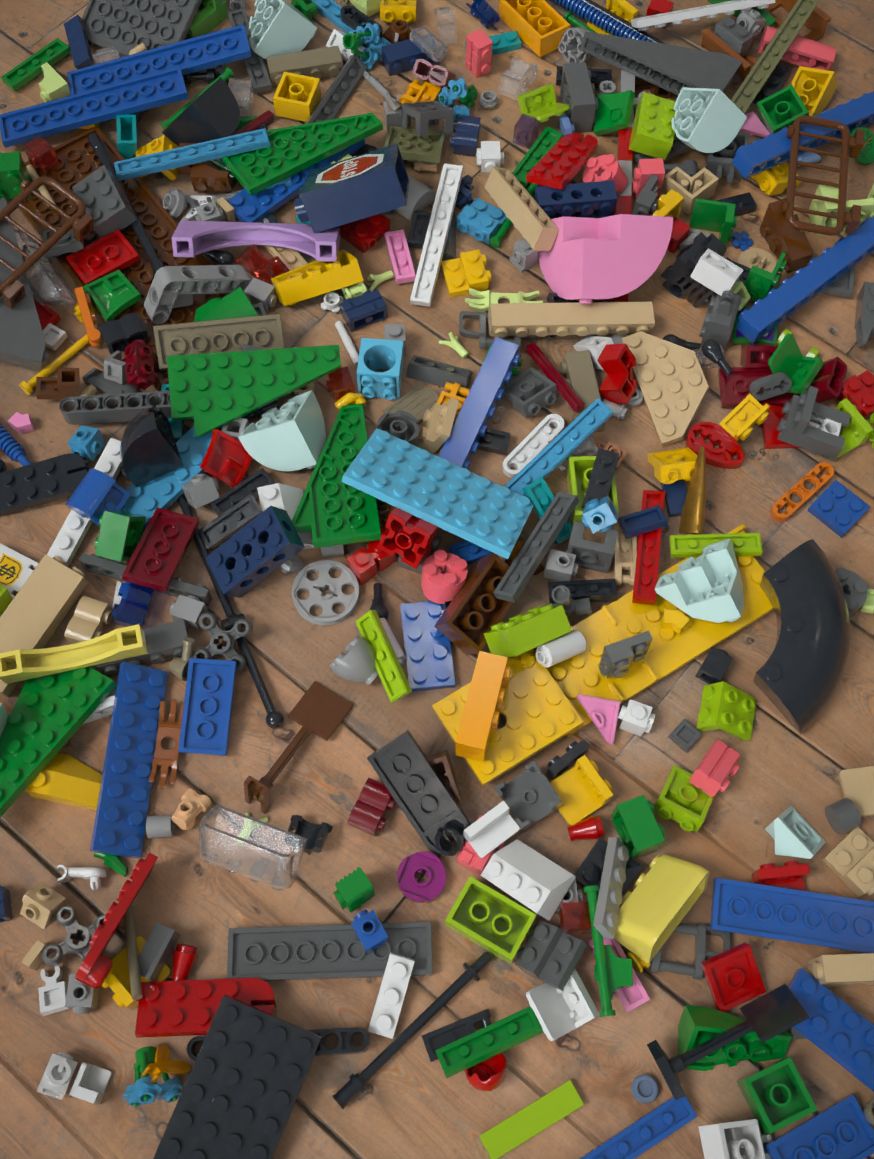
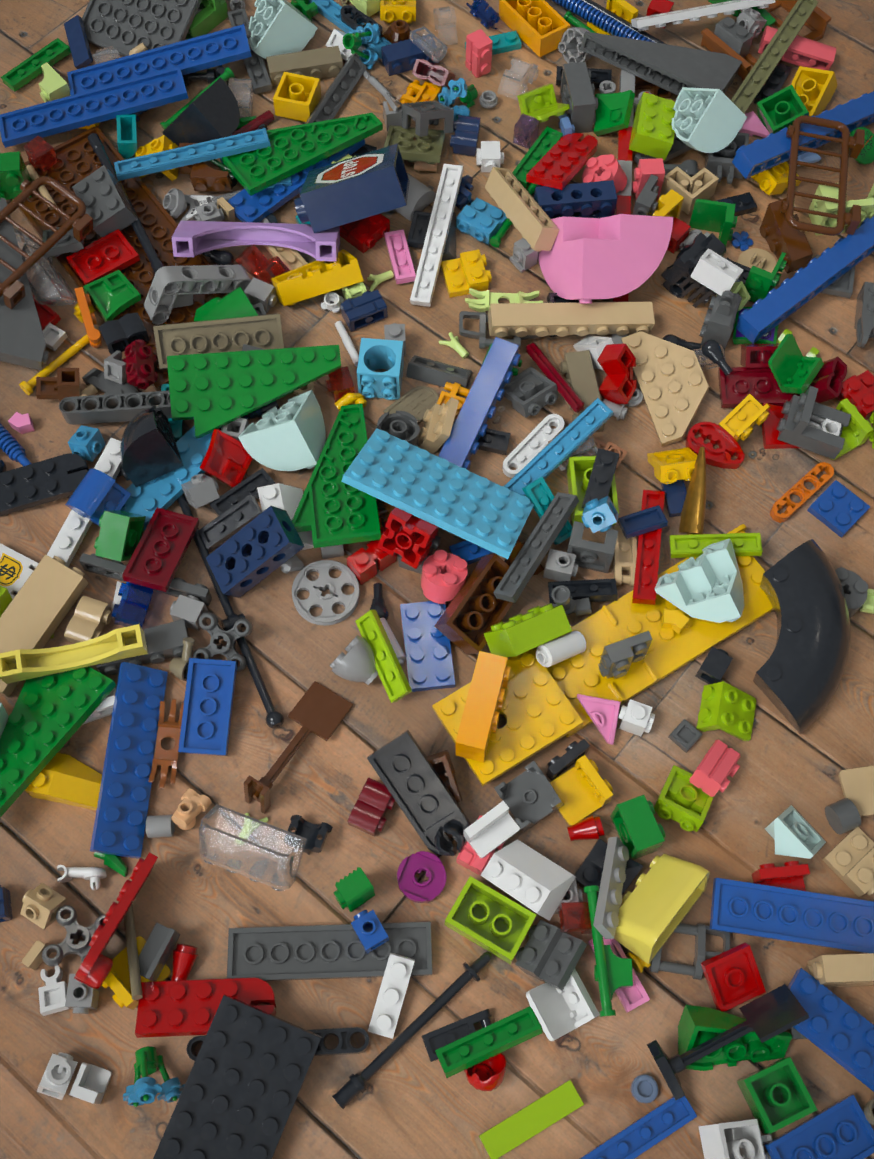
light orange piece [142,1043,191,1083] -> none
dark grey beam [749,372,792,401] -> none

